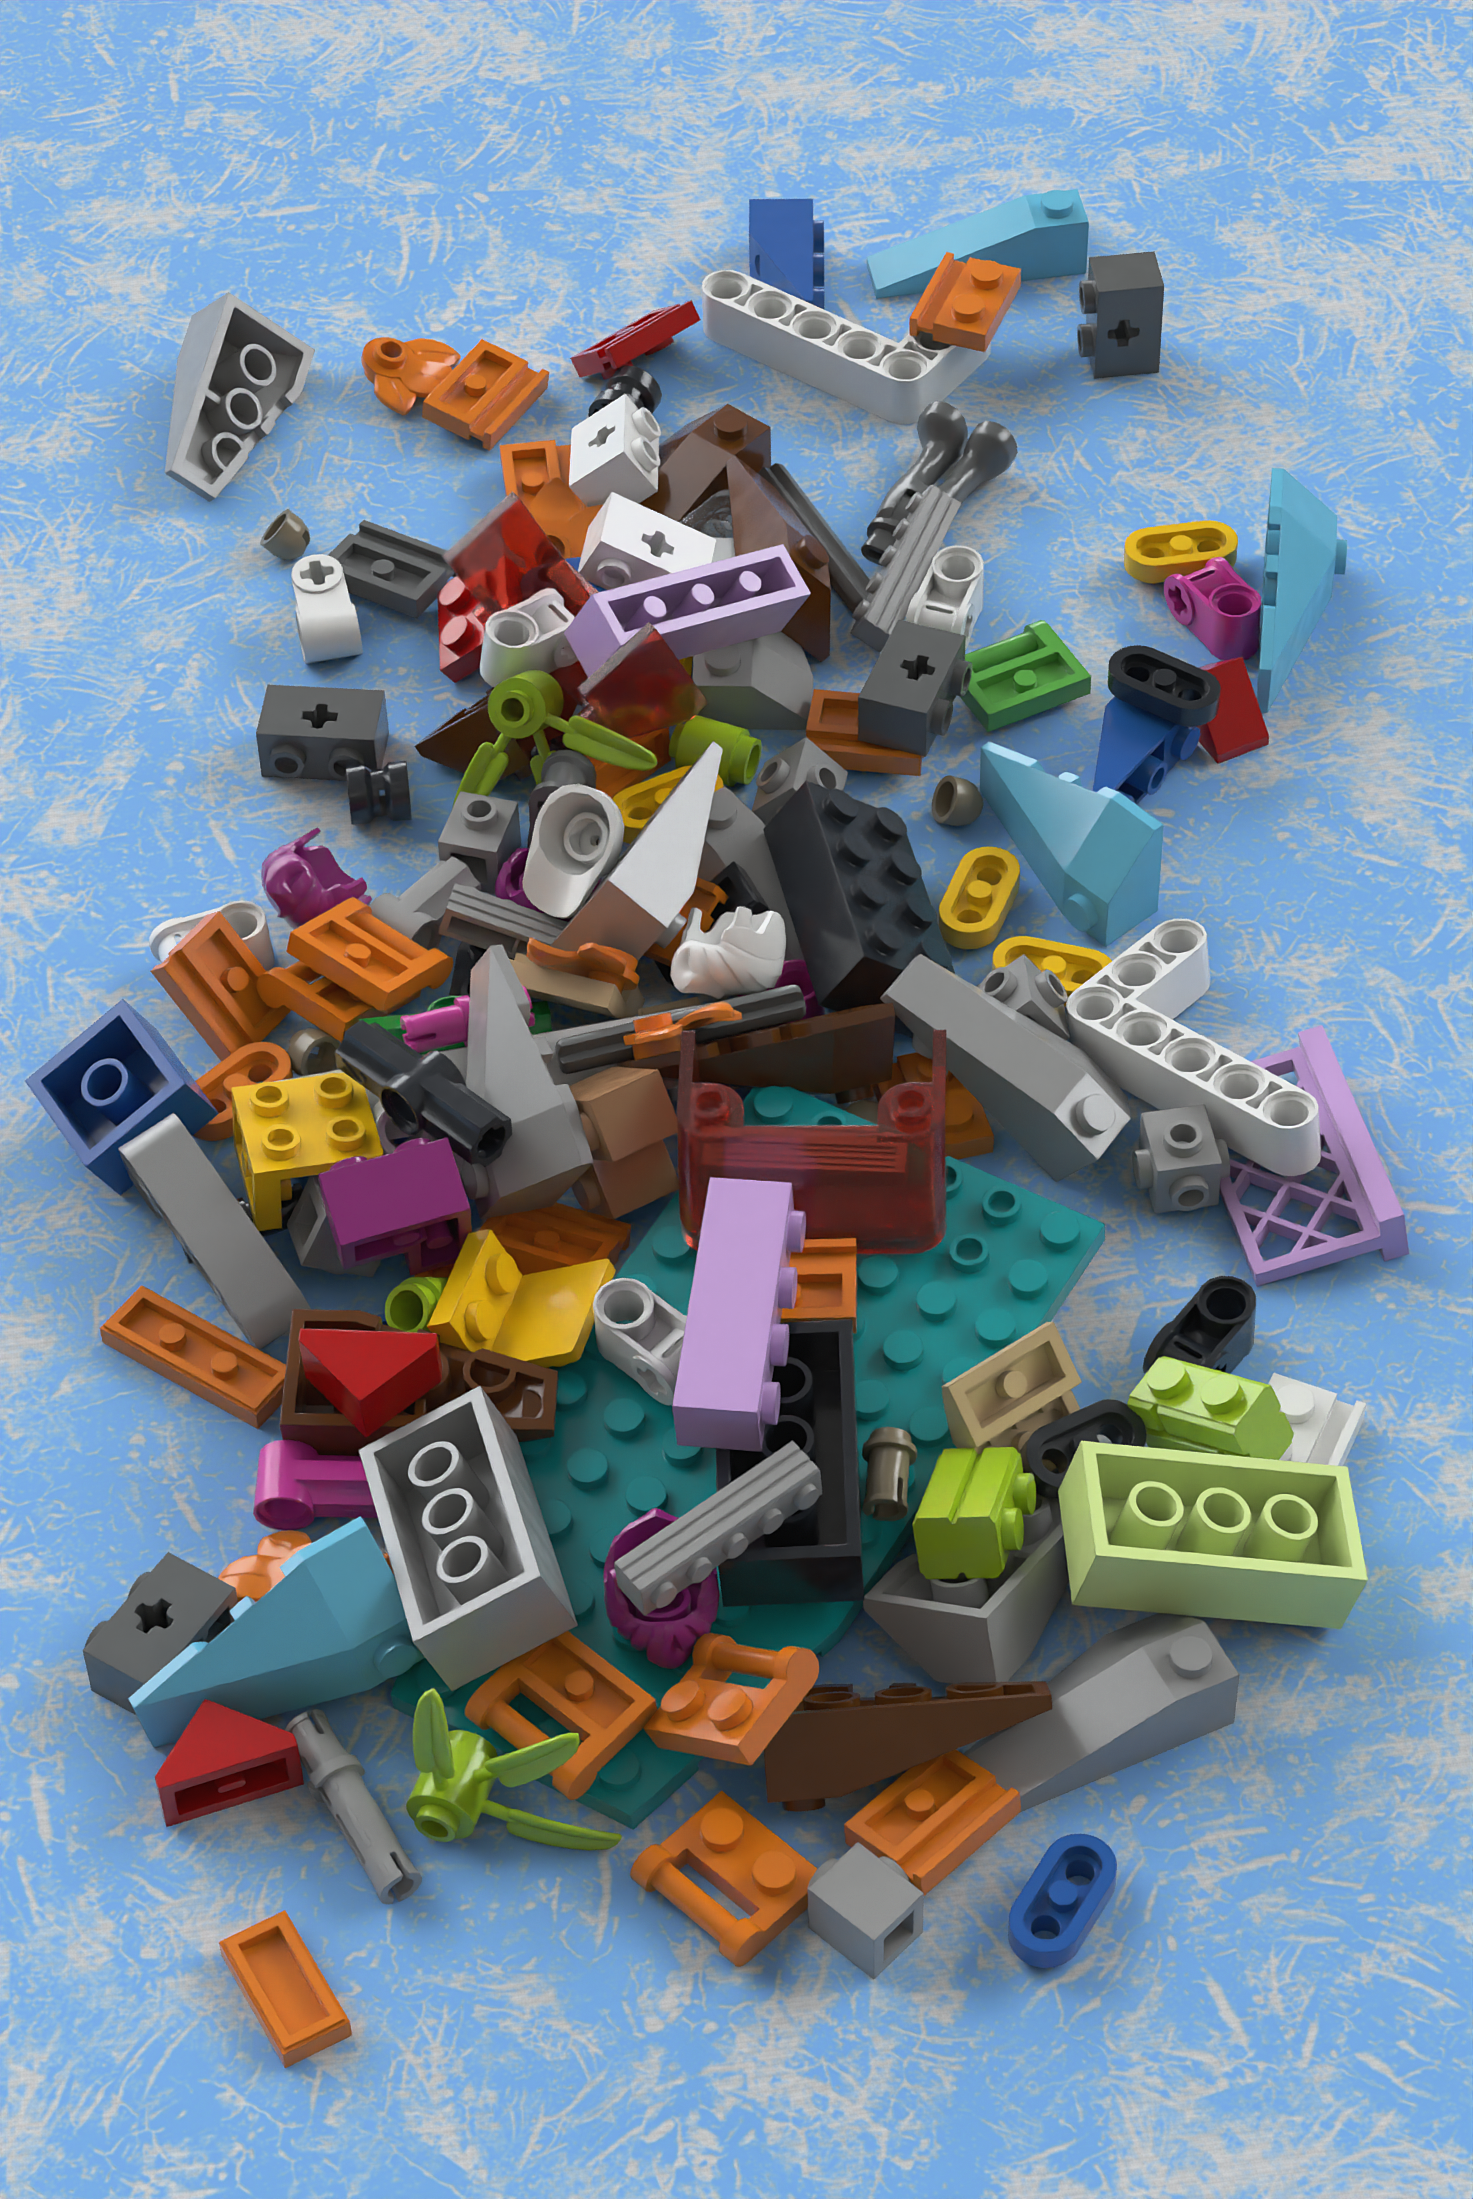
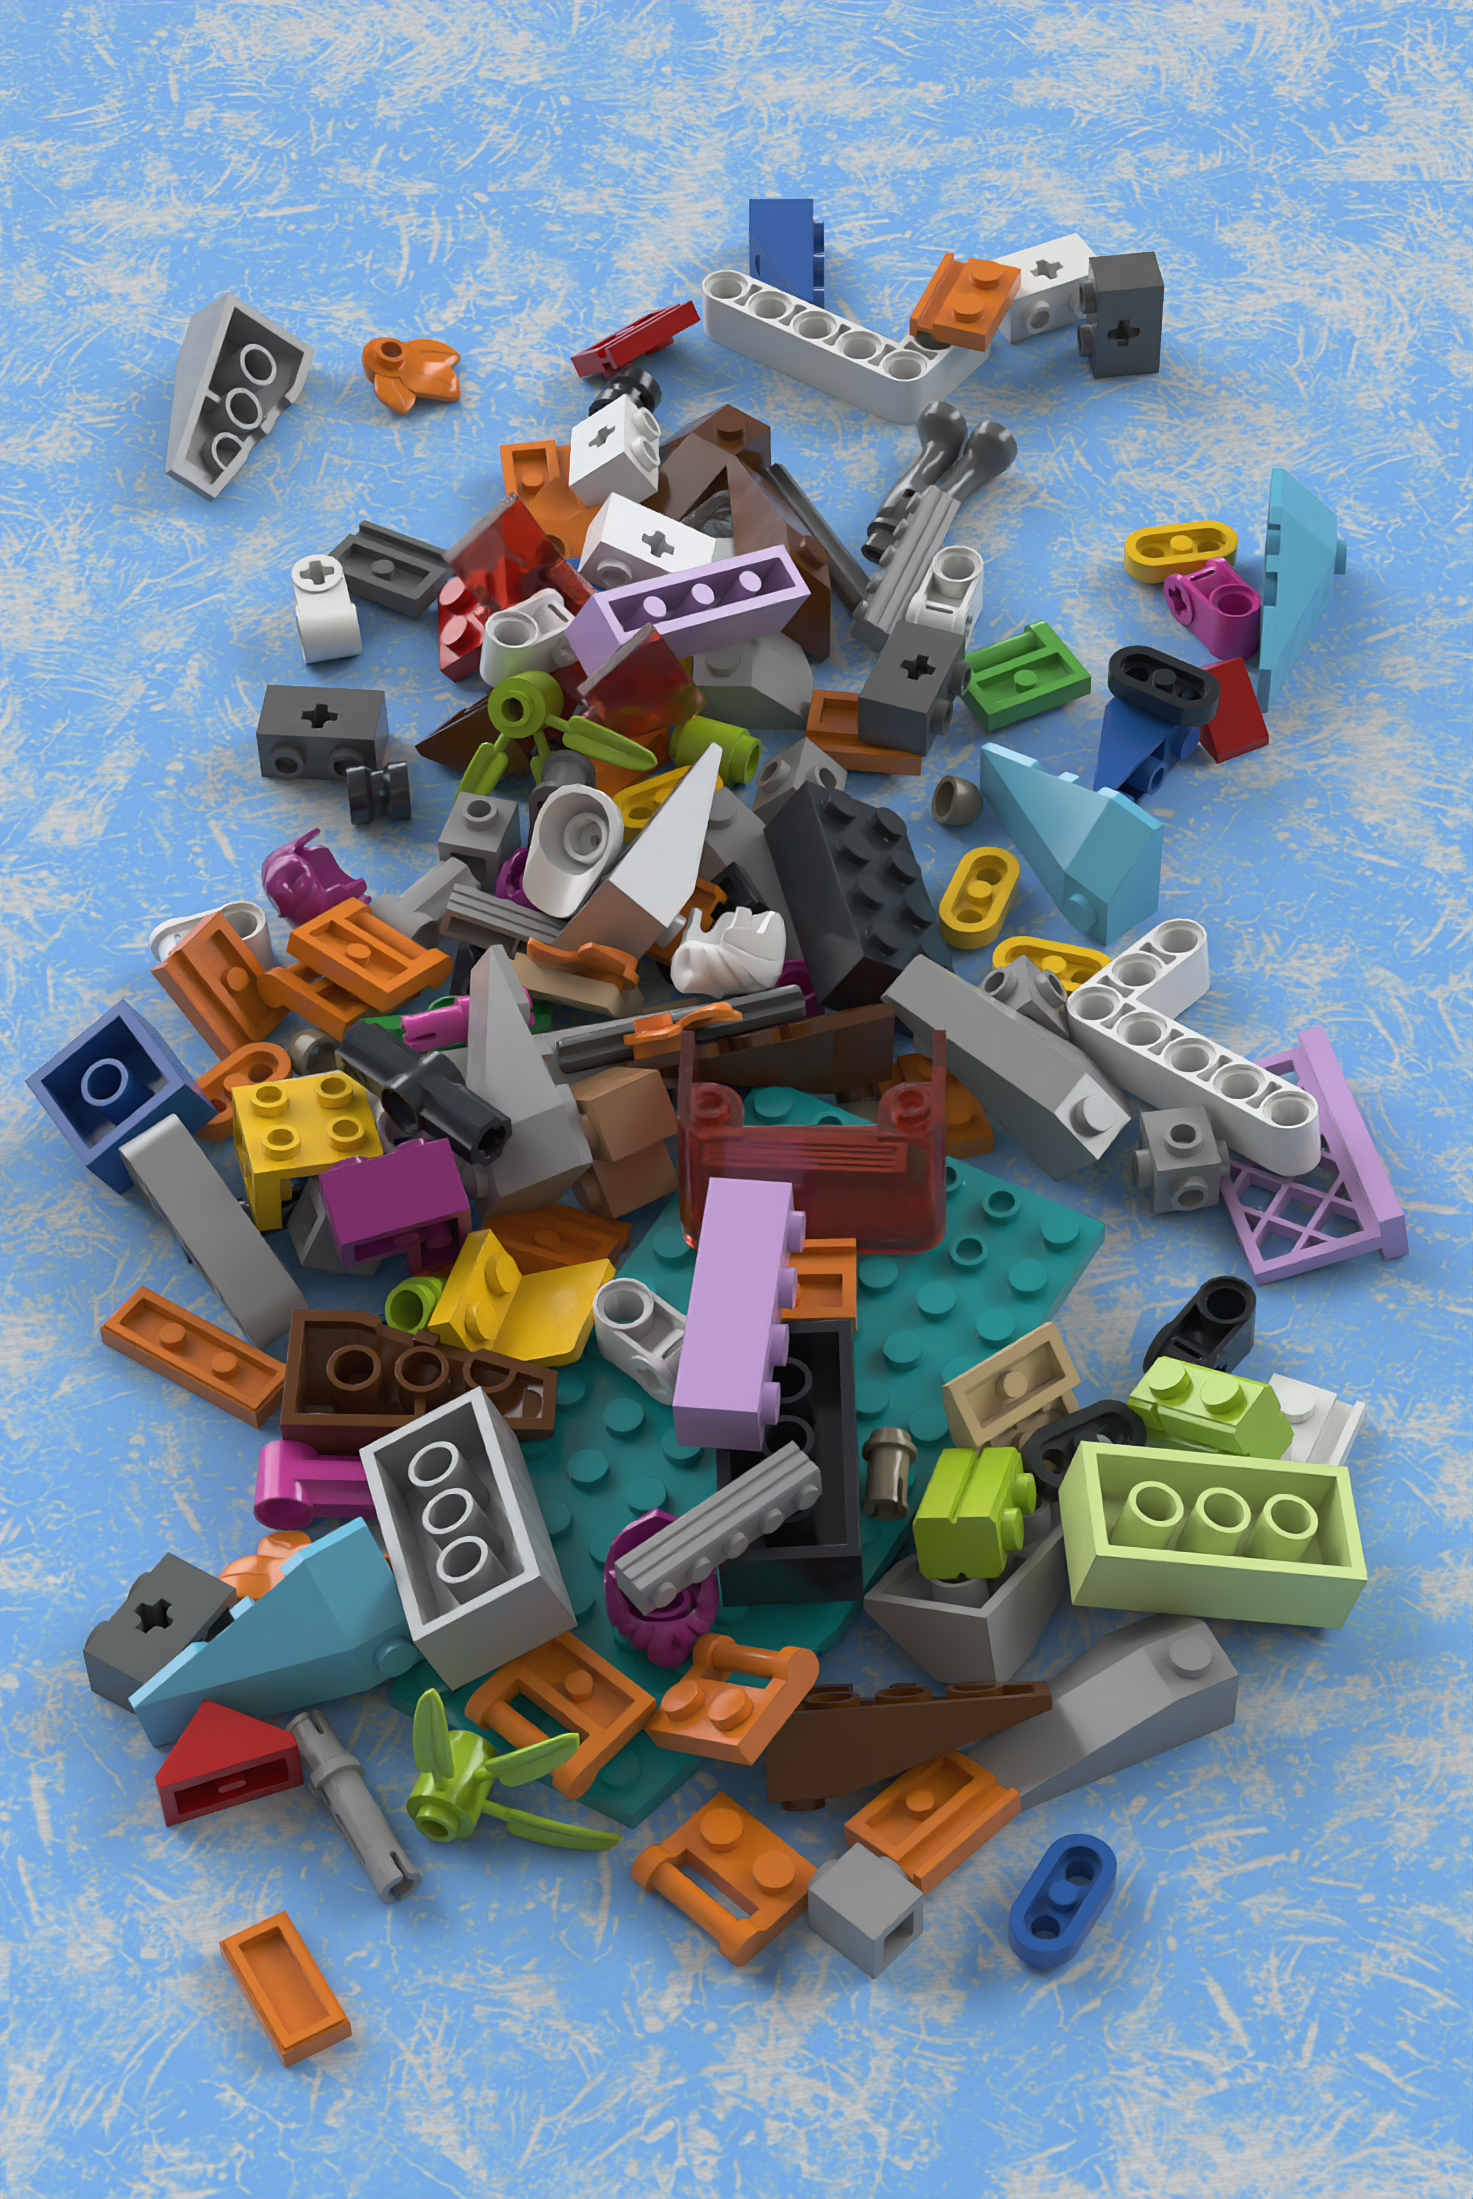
dark tan hinge [260,509,310,560] -> none
red slope [298,1328,442,1437] -> none
orange plate [422,339,549,451] -> none
medium azure wedge [867,189,1089,299] -> none
none -> white brick [991,233,1097,343]

